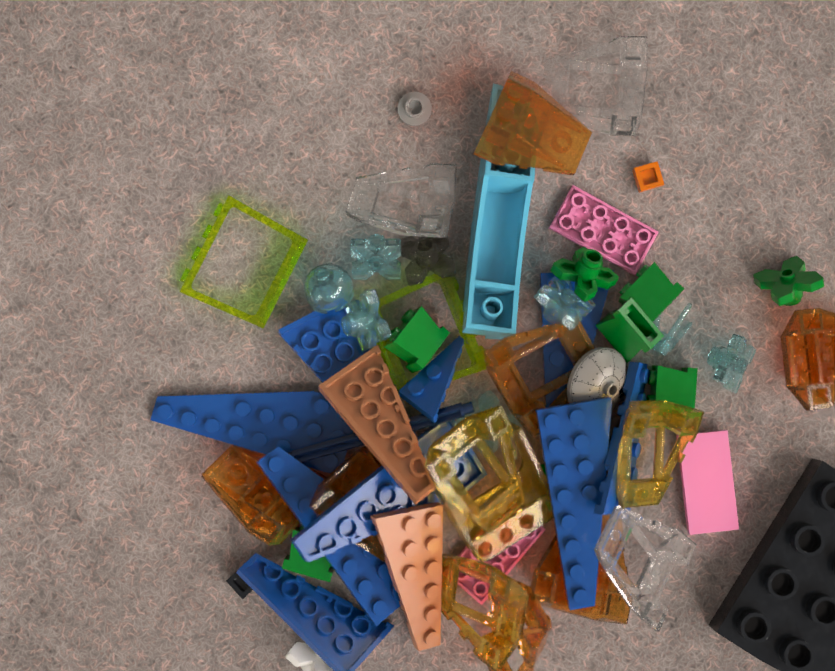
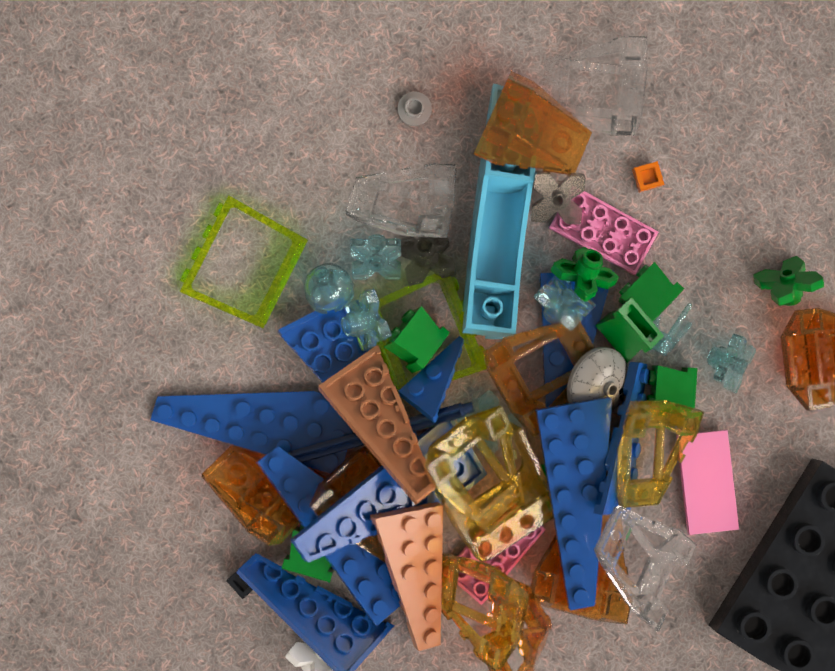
none -> clear smoke plant [531,171,586,225]

